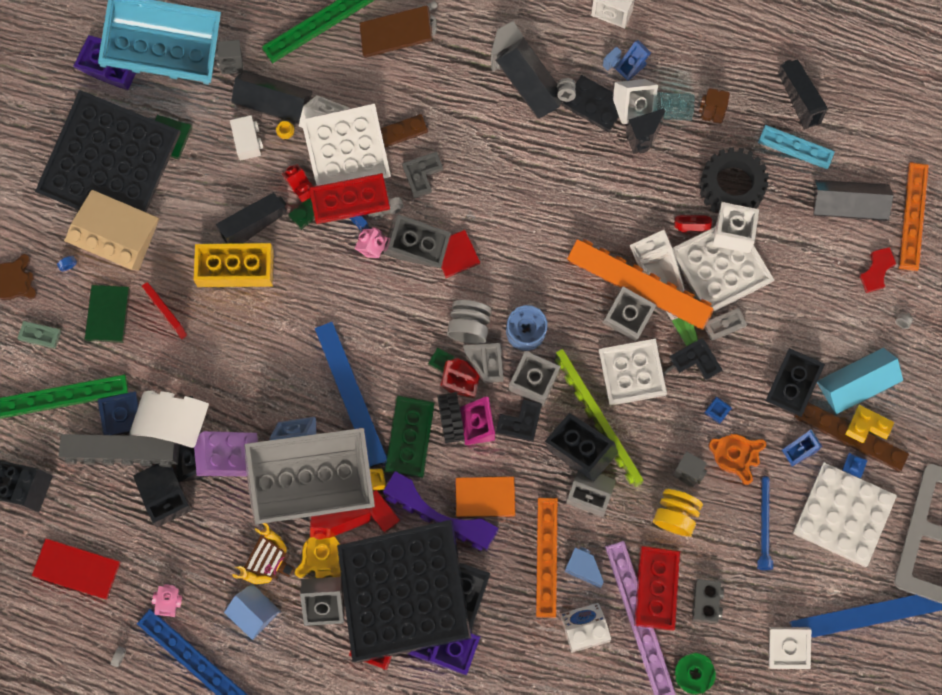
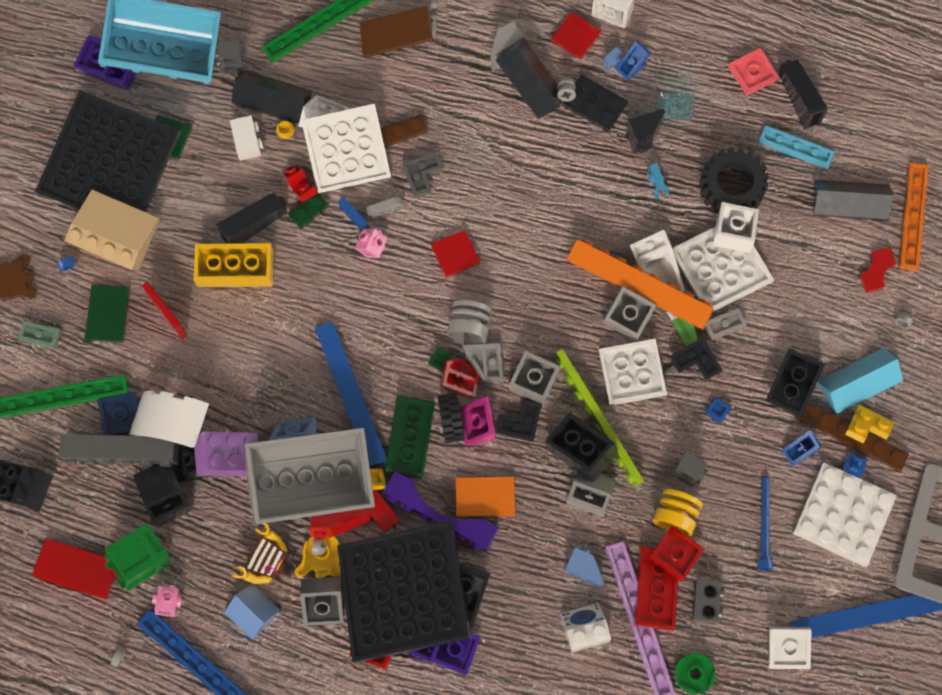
red tile [309,173,390,224] -> none
dark grey slope [383,214,451,268] -> none
medium blue wheel [506,305,547,351] -> none
orange plate [536,498,558,618] -> none
white slope [613,79,658,124] -> none
red plate [674,215,712,232] -> none
reddish brown brick [698,88,730,124] -> none
orange tile [709,434,766,485] -> none
none -> green container [104,523,169,591]
none -> light grey hinge [312,538,327,555]
none -> red tile [551,12,602,60]
none -> dark azure plate [647,163,669,199]
none -> red plate [649,525,704,582]
none -> coral plate [728,48,779,96]

